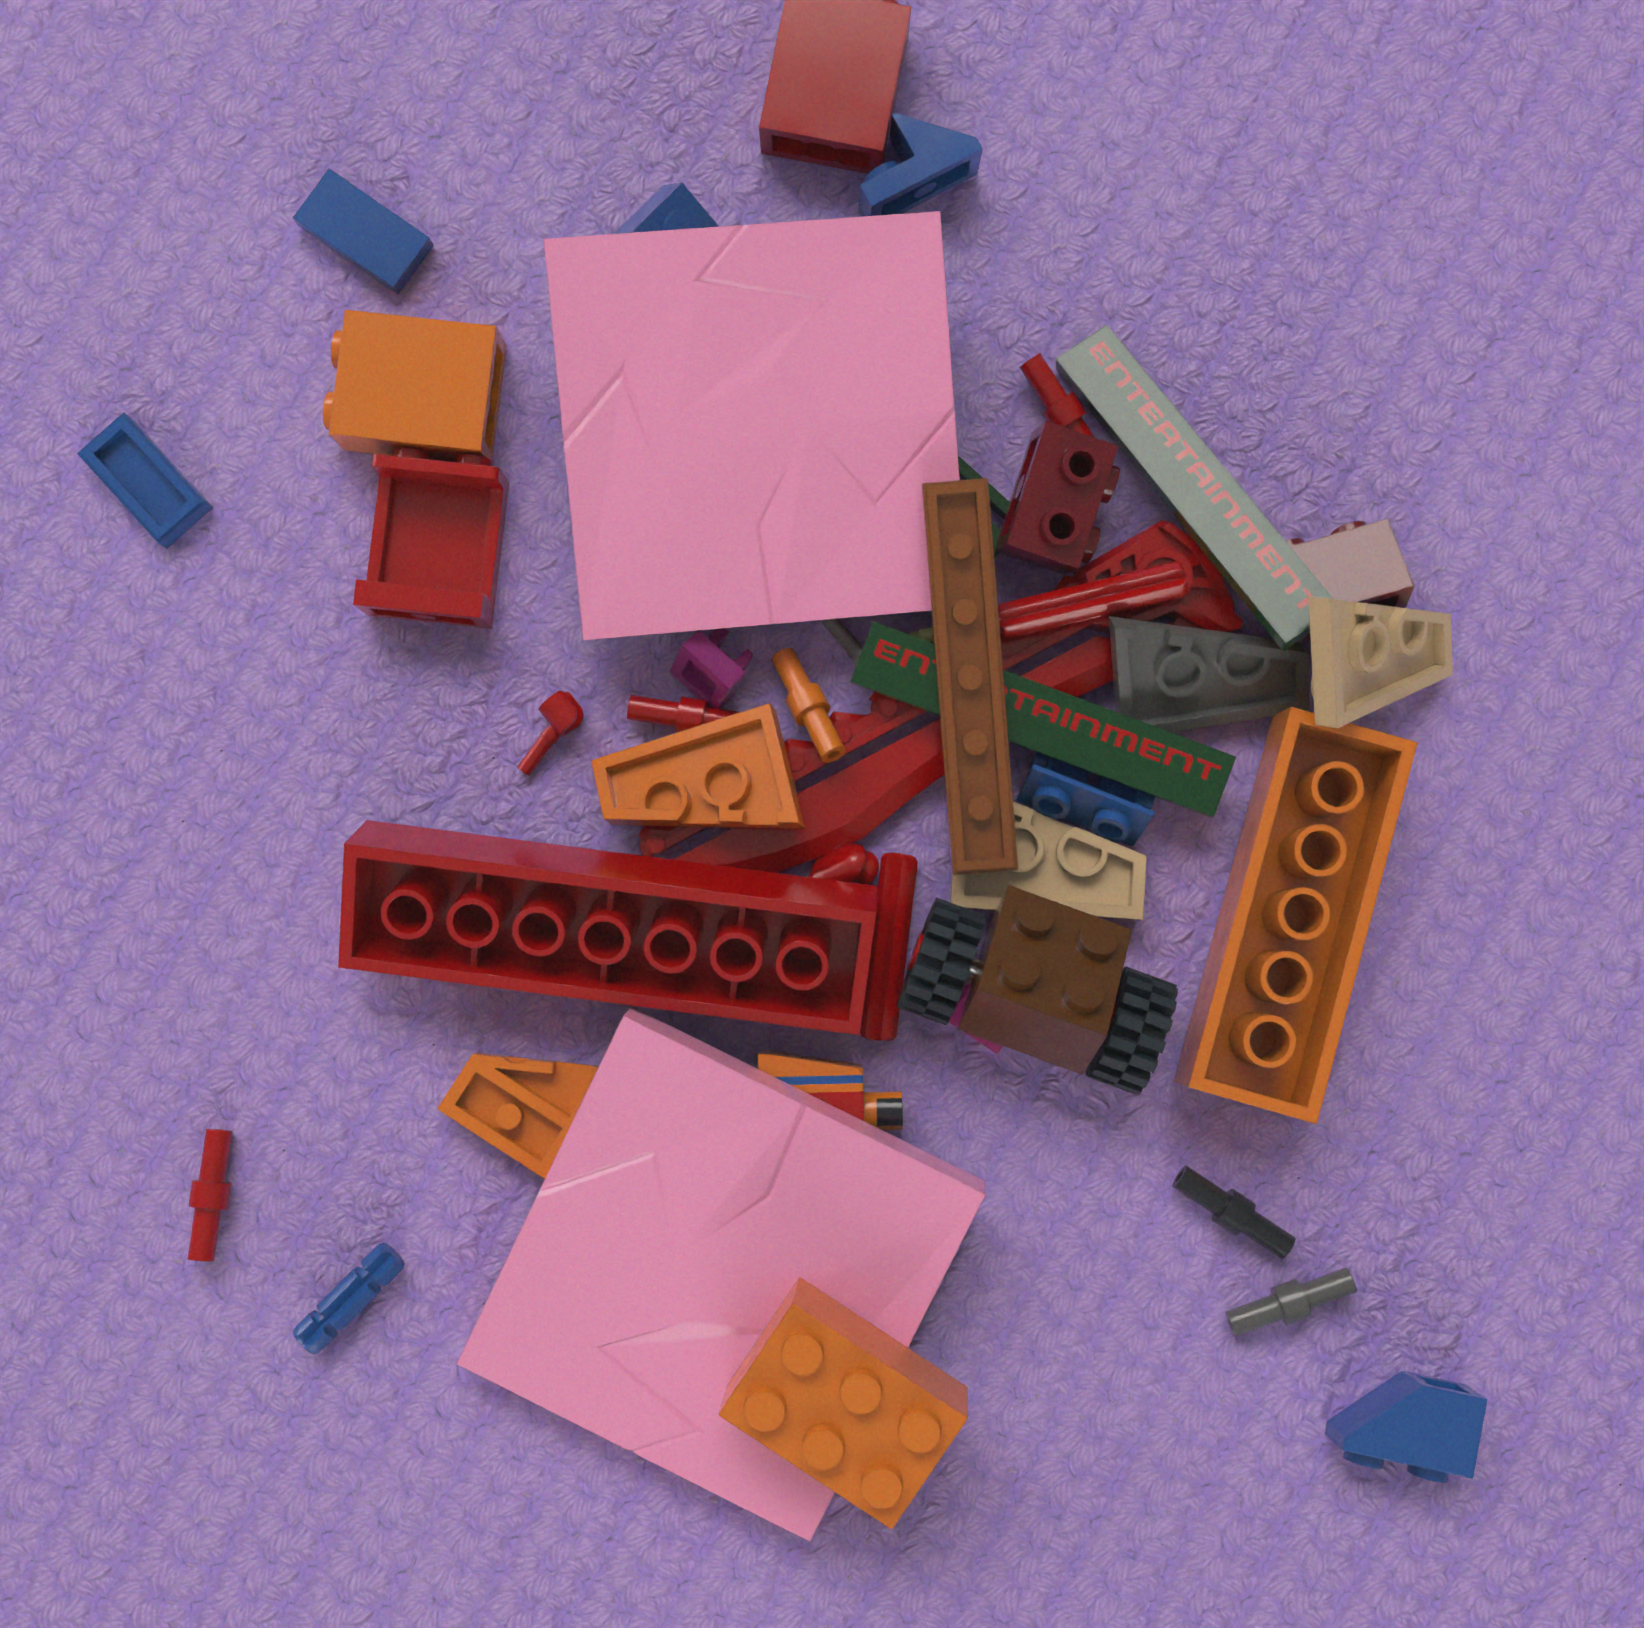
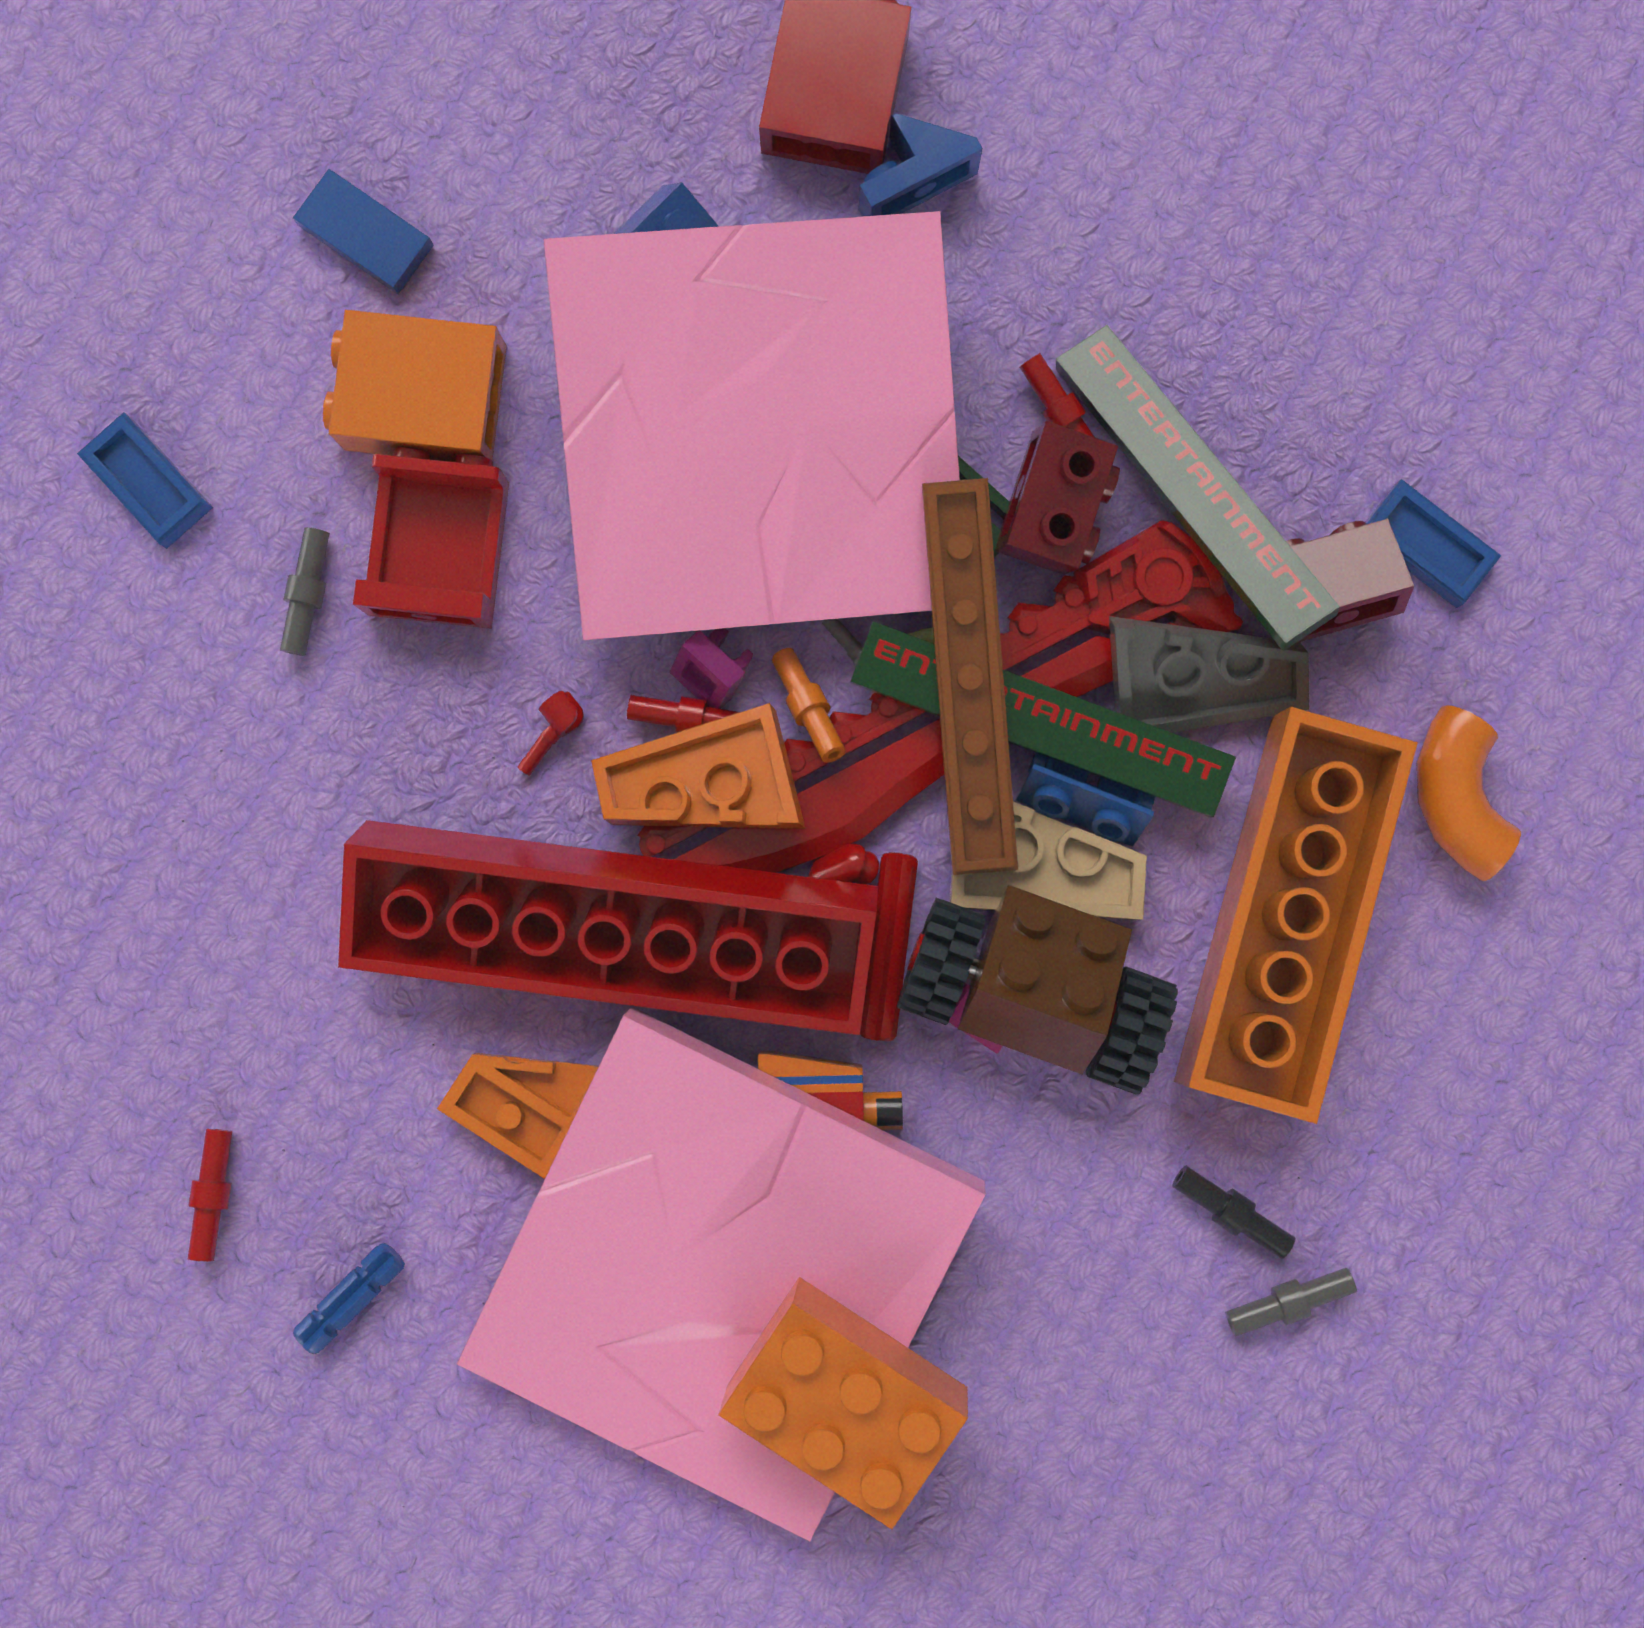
red axle [998,562,1188,639] -> none
tan wing [1308,596,1453,728] -> none
blue slope [1325,1371,1488,1483] -> none
none -> dark grey bar [280,527,330,656]
none -> blue tile [1366,479,1501,608]
none -> orange cylinder [1416,705,1521,881]

